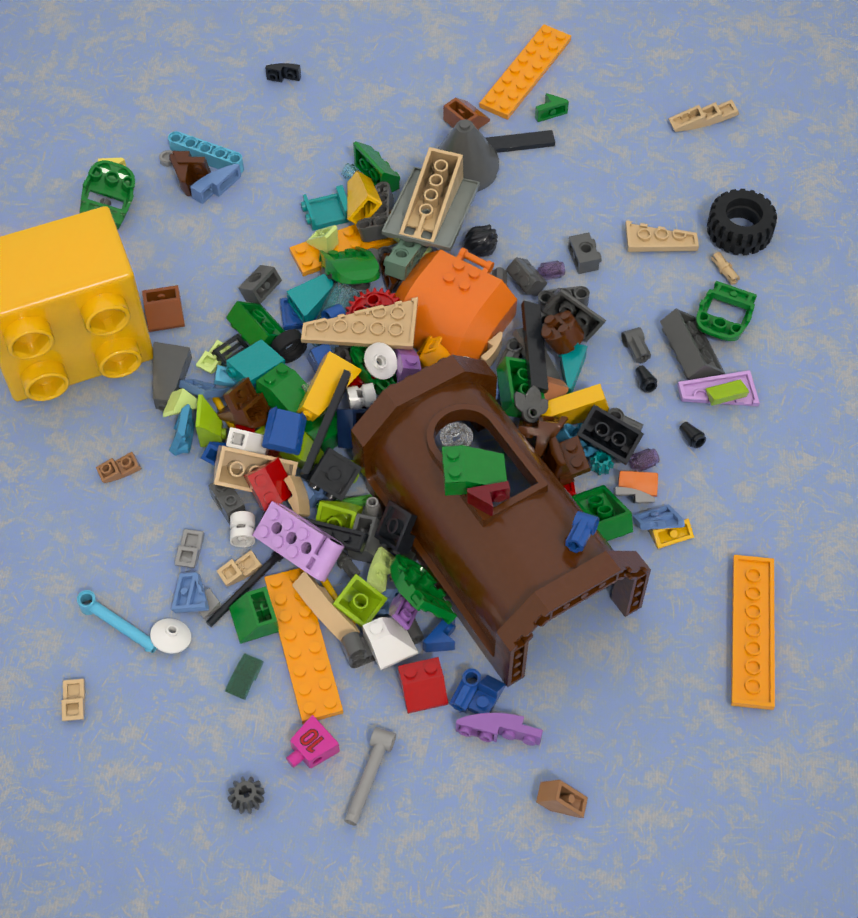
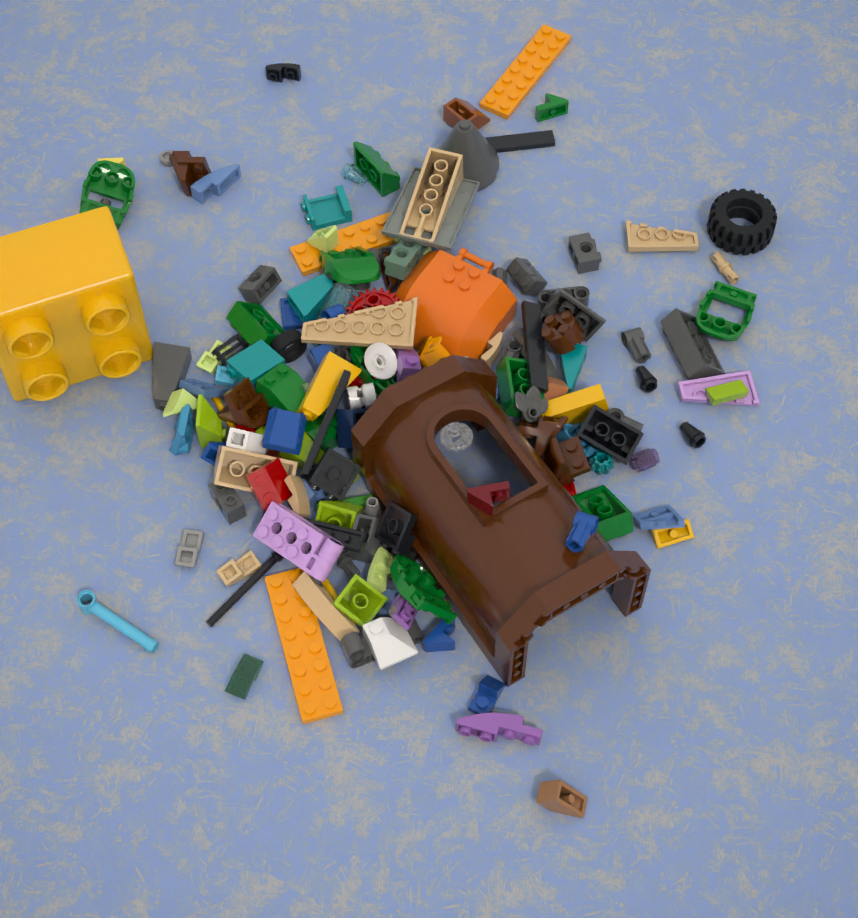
tan slope [61,679,85,721] -> none
medium nougat slope [96,452,142,483] -> none
dark orange slope [142,285,185,332] -> none
white dish [150,618,191,654] -> none
medium azure beam [168,131,244,173] -> none
medium blue wing [171,572,209,613] -> none
light grey slope [198,588,221,619] -> none
dark grey gear [228,776,265,814] -> none
green slope [229,586,279,644] -> none
white wheel [230,511,255,548] -> none
dark pink torso [286,715,340,768] -> none
light grey piece [344,727,396,826] -> none
yellow slope [347,170,382,224] -> none
dark grey beam [356,181,394,242] -> none
red slope [398,657,448,714] -> none
green slope [442,445,507,496] -> none
blue piece [449,668,481,713] -> none
black hair [463,224,498,257] -> none
clear purple brick [538,260,565,280] -> none
light grey slope [614,487,655,503] -> none
orange slope [618,471,658,497] -> none
tan slope [668,99,739,132] -> none
light orange plate [731,555,775,710] -> none

